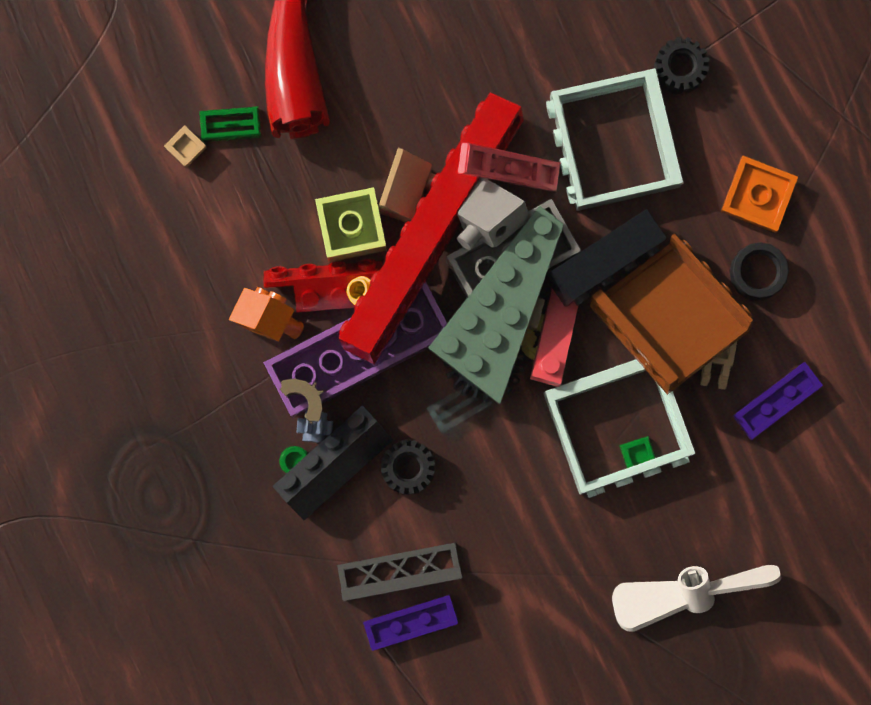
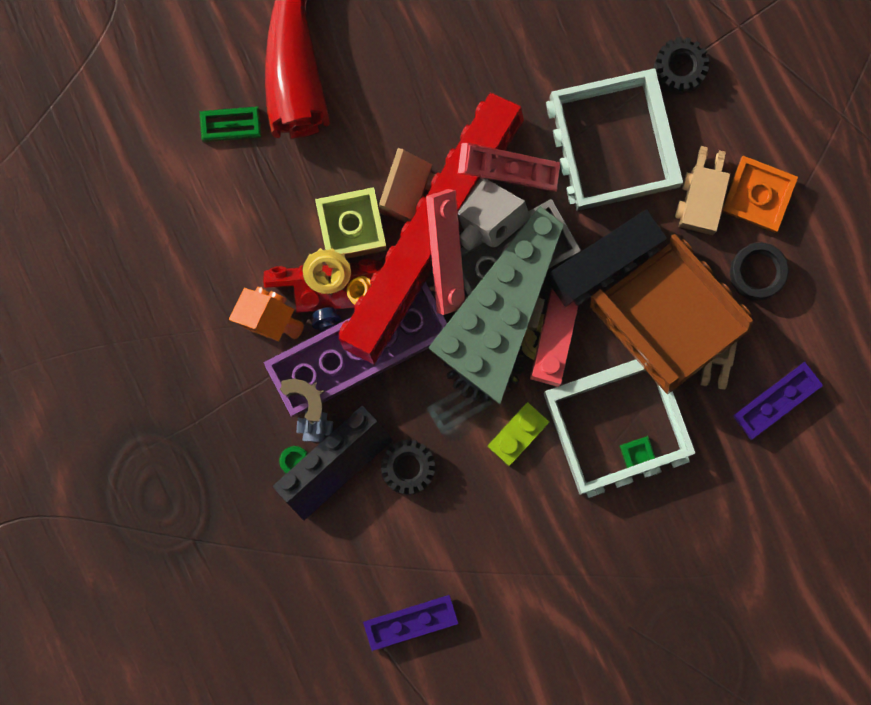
tan plate [164,125,207,168] -> none
dark grey fence [337,543,462,601] -> none
white piece [612,565,781,632] -> none
none -> light yellow gear [303,248,351,294]
none -> dark blue plate [312,307,342,332]
none -> coral plate [426,189,465,315]
none -> lime plate [487,402,549,466]
none -> tan hinge [675,146,730,235]

